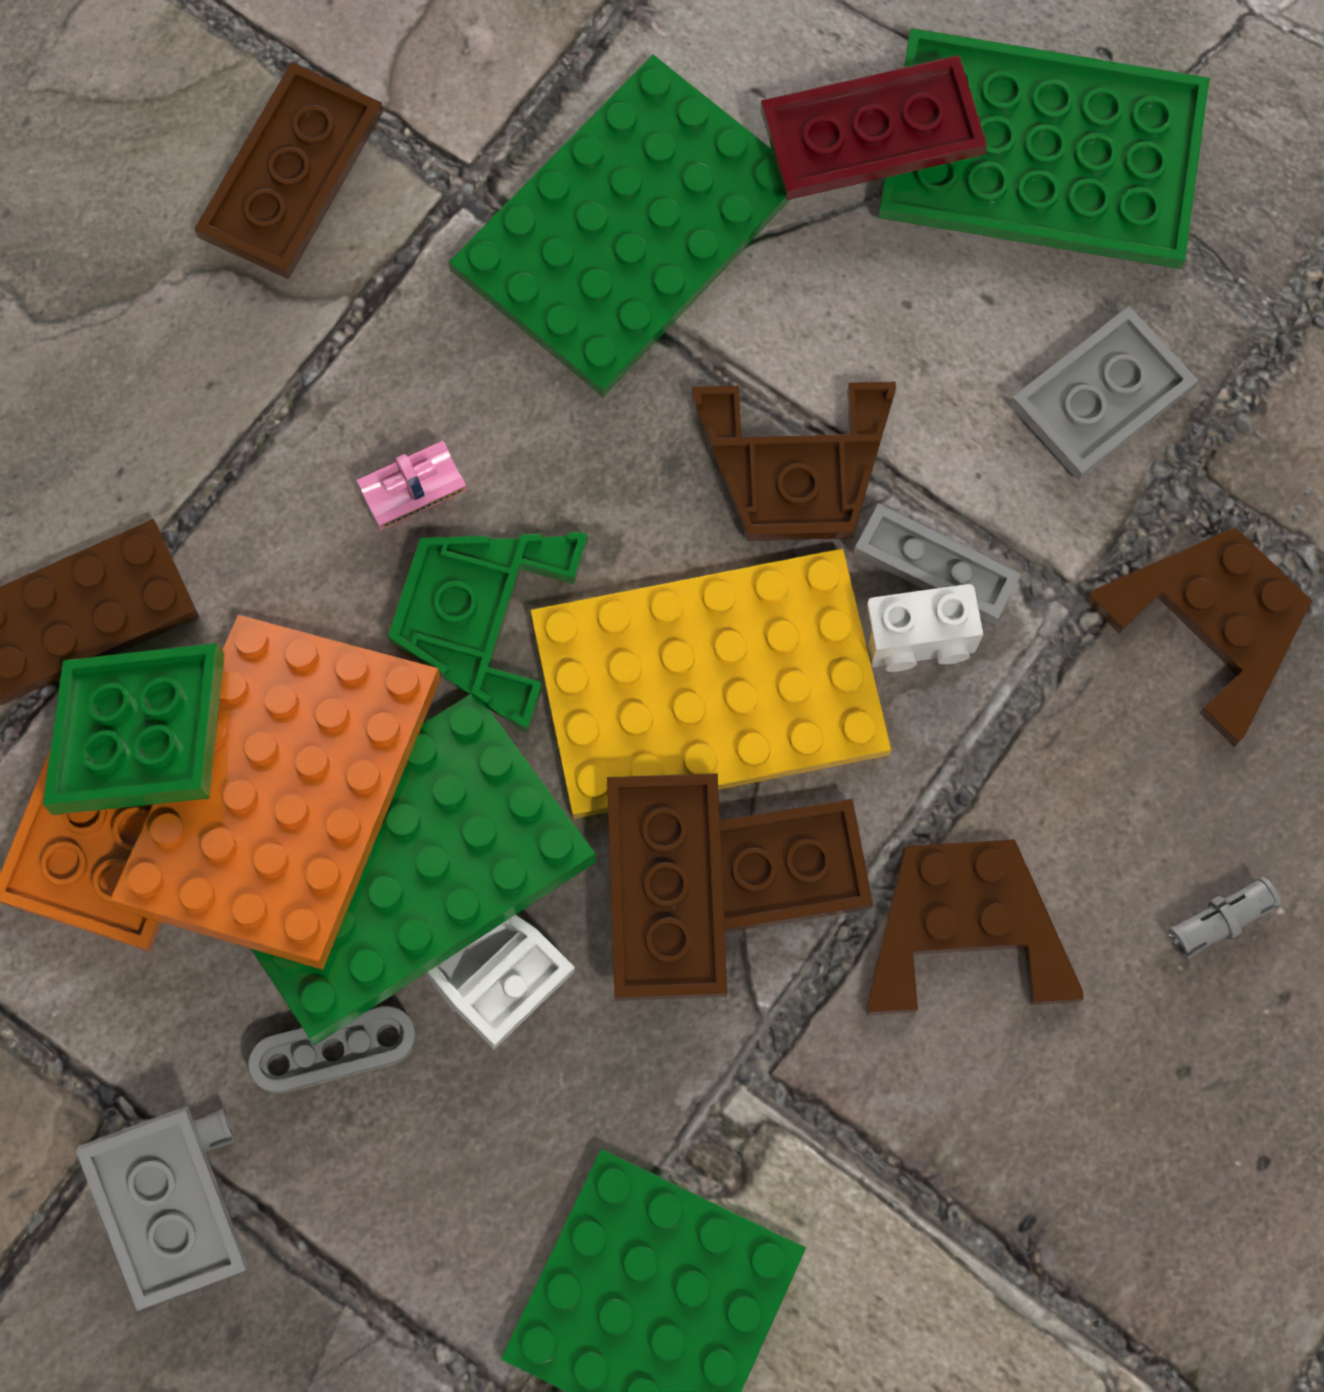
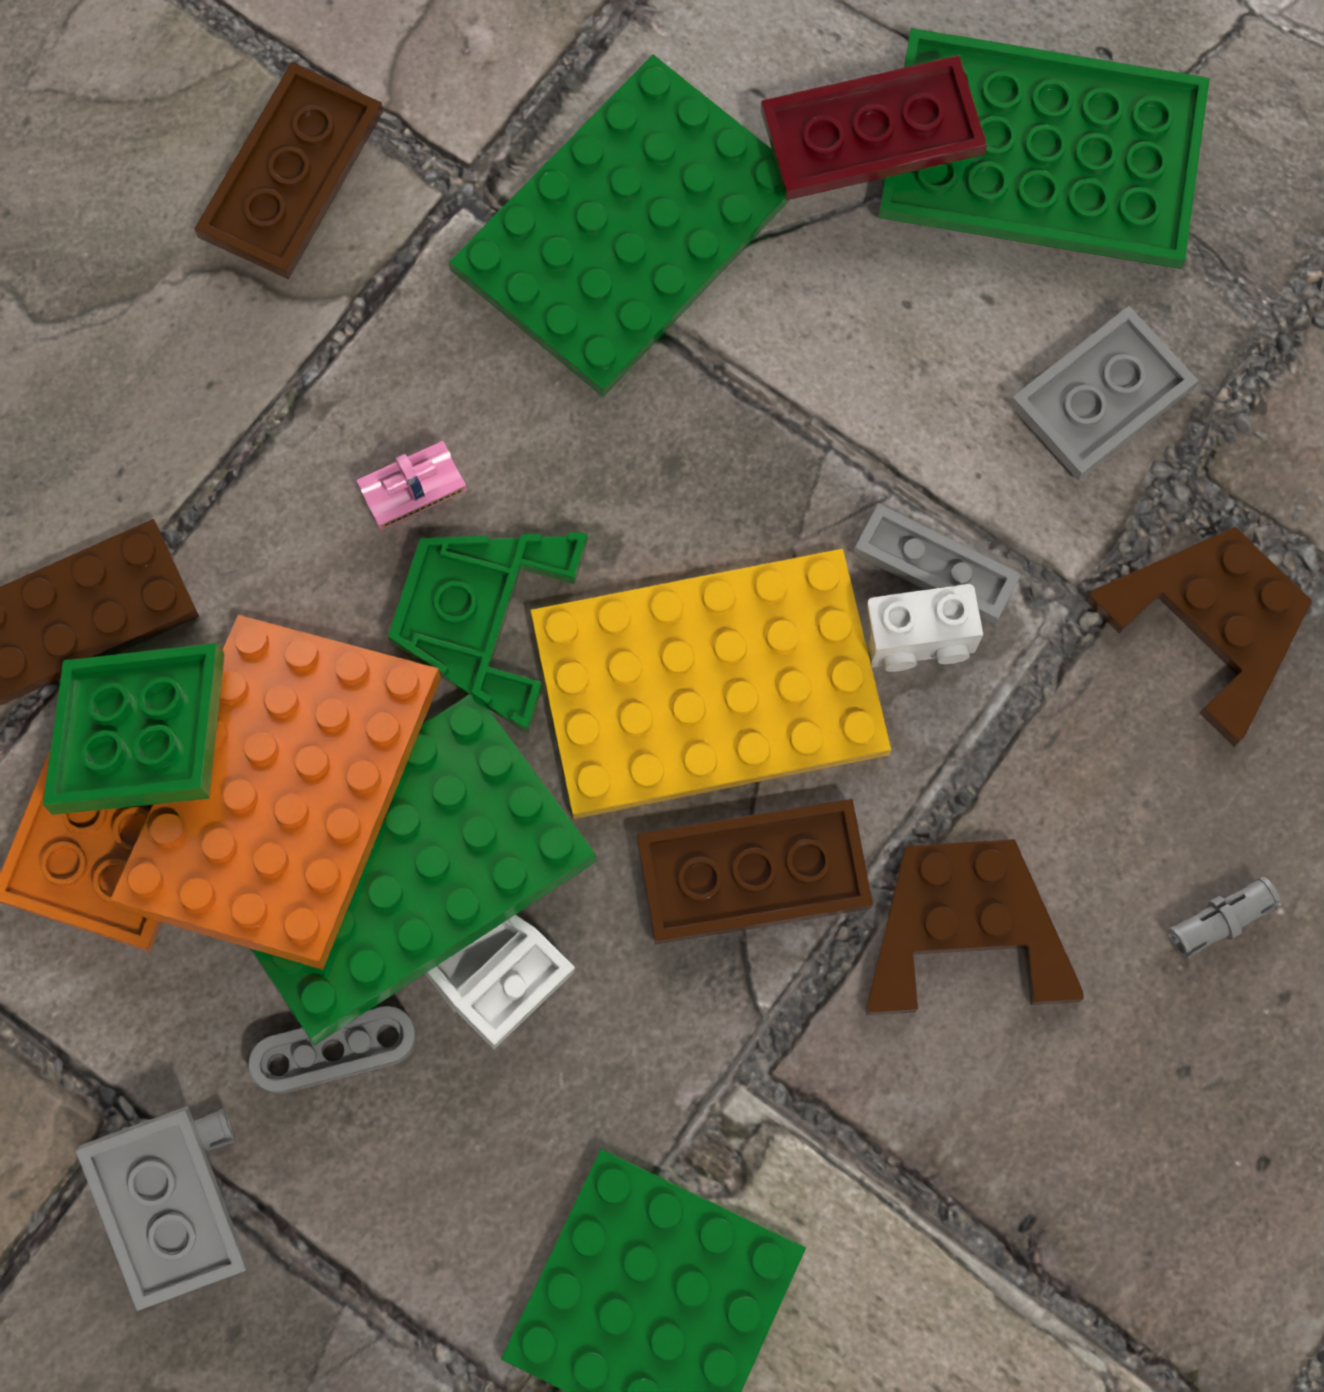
reddish brown plate [607,773,728,1001] -> none
reddish brown wing [691,381,896,541] -> none

